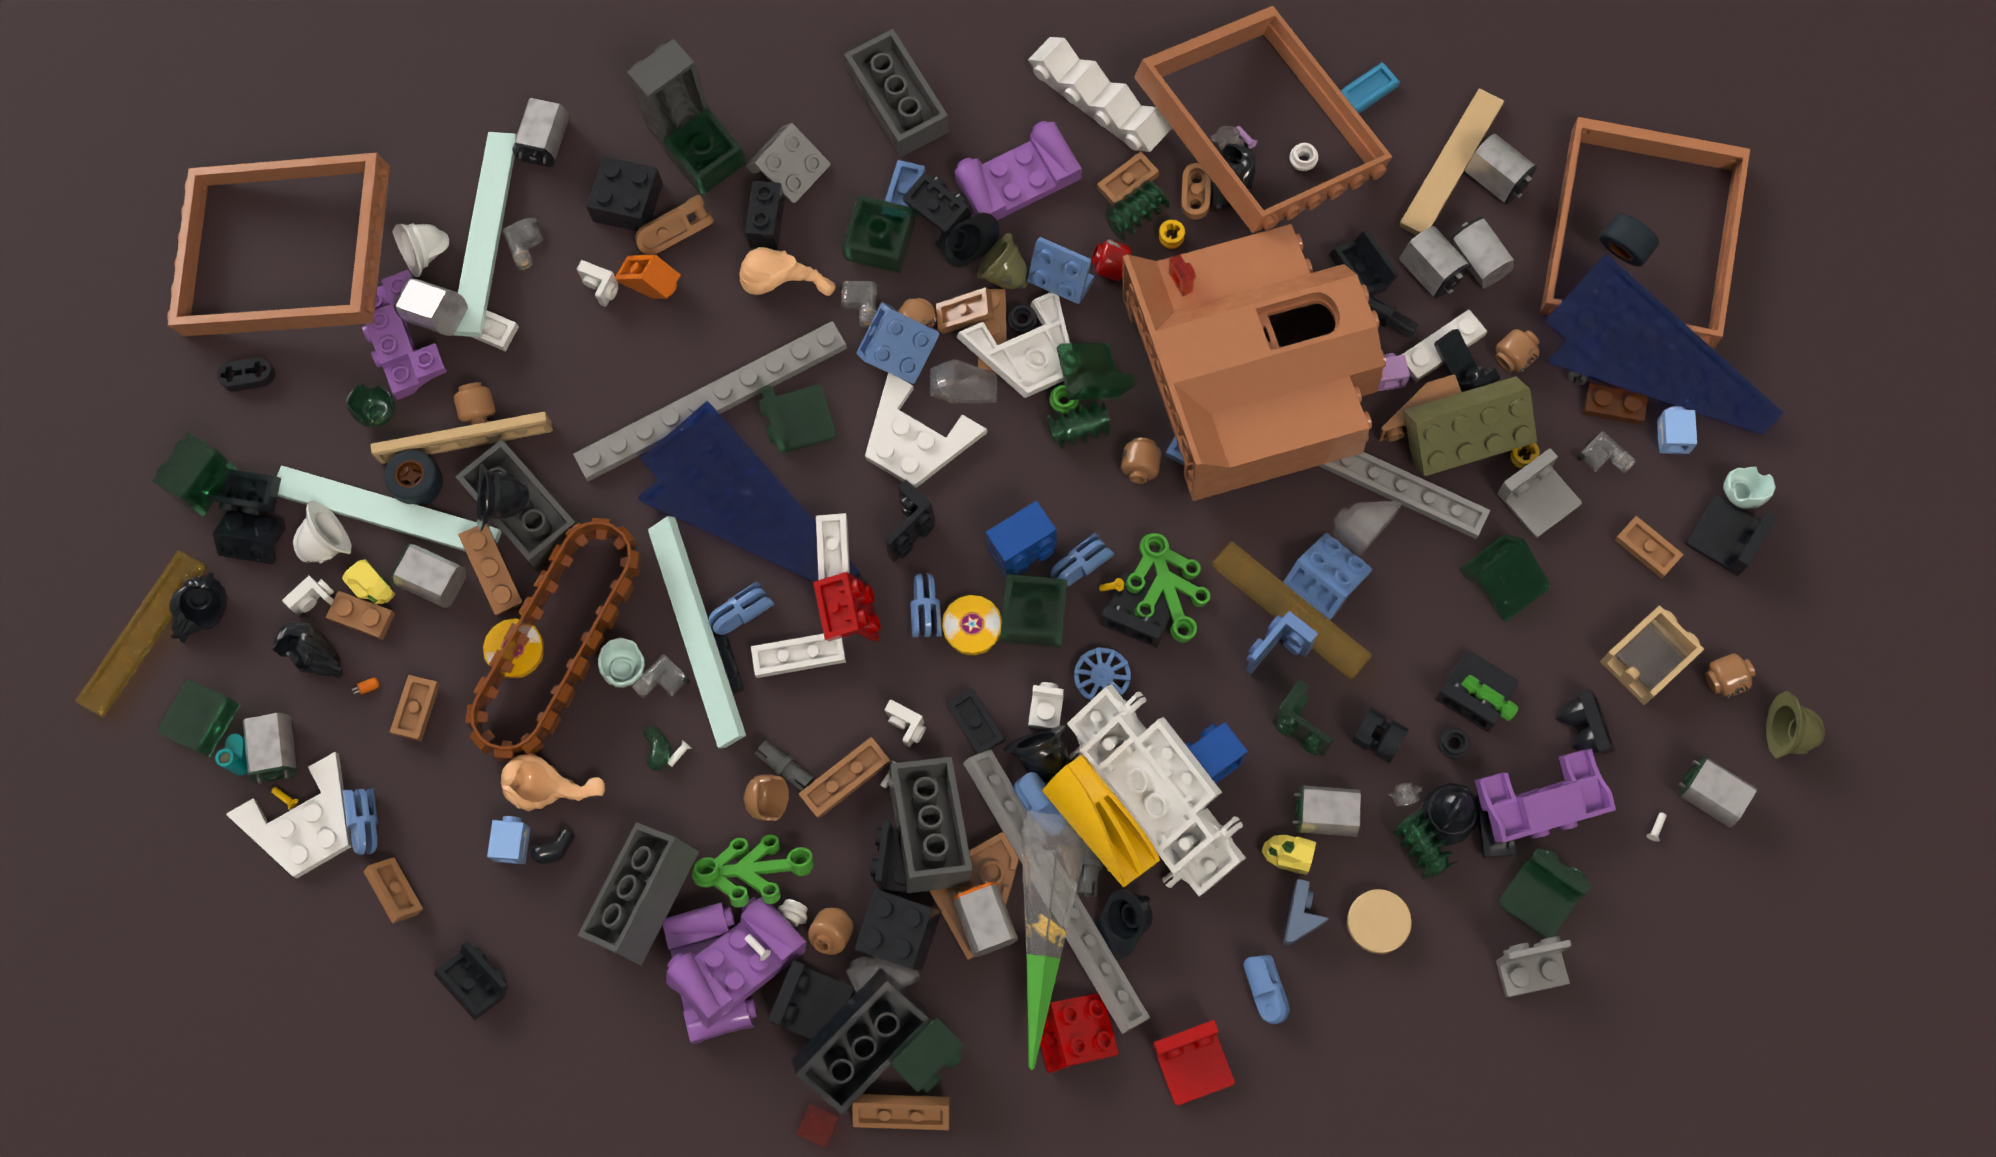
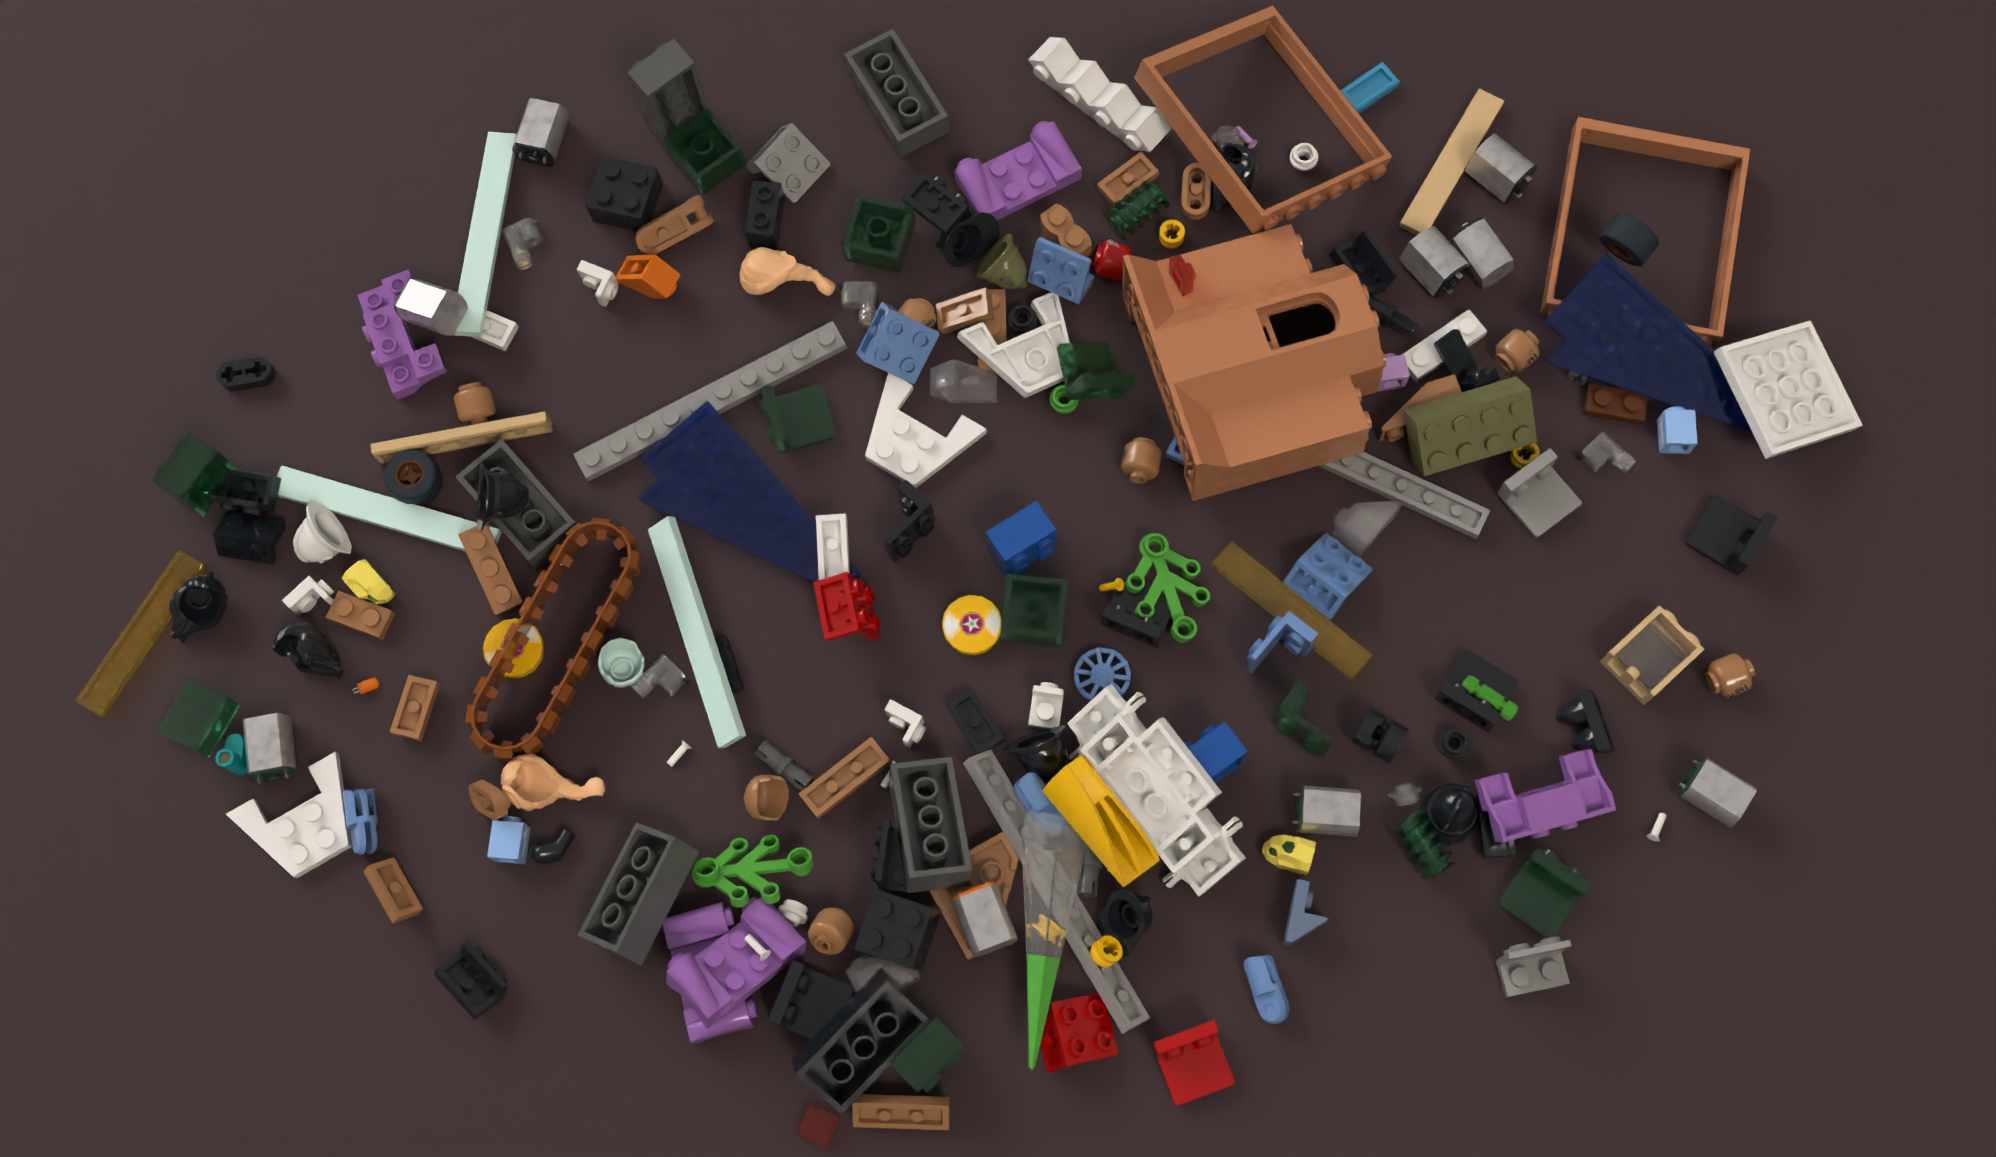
nougat door [167,153,390,337] -> none
yellow piece [271,787,299,810] -> none
clear green hair [346,384,396,428] -> none
flat silver piece [391,544,466,608] -> none
white piece [392,223,449,277] -> none
clear green arm [643,725,671,771] -> none
medium blue arm [709,581,774,635] -> none
white plate [751,634,846,678] -> none
medium blue plate [882,160,926,221] -> none
medium blue arm [910,573,942,638] -> none
clear green piece [1046,400,1111,449] -> none
medium blue arm [1050,533,1114,588] -> none
tan tile [1347,889,1412,954] -> none
clear green bracket [1460,534,1551,621] -> none
medium nougat plate [1615,516,1684,579] -> none
light aqua hair [1723,466,1776,510] -> none
olive piece [1766,690,1825,759] -> none
none -> medium nougat plate [468,779,511,820]
none -> medium nougat brick [1040,203,1092,259]
none -> yellow bush [1090,935,1123,968]
none -> white plate [1714,320,1863,459]

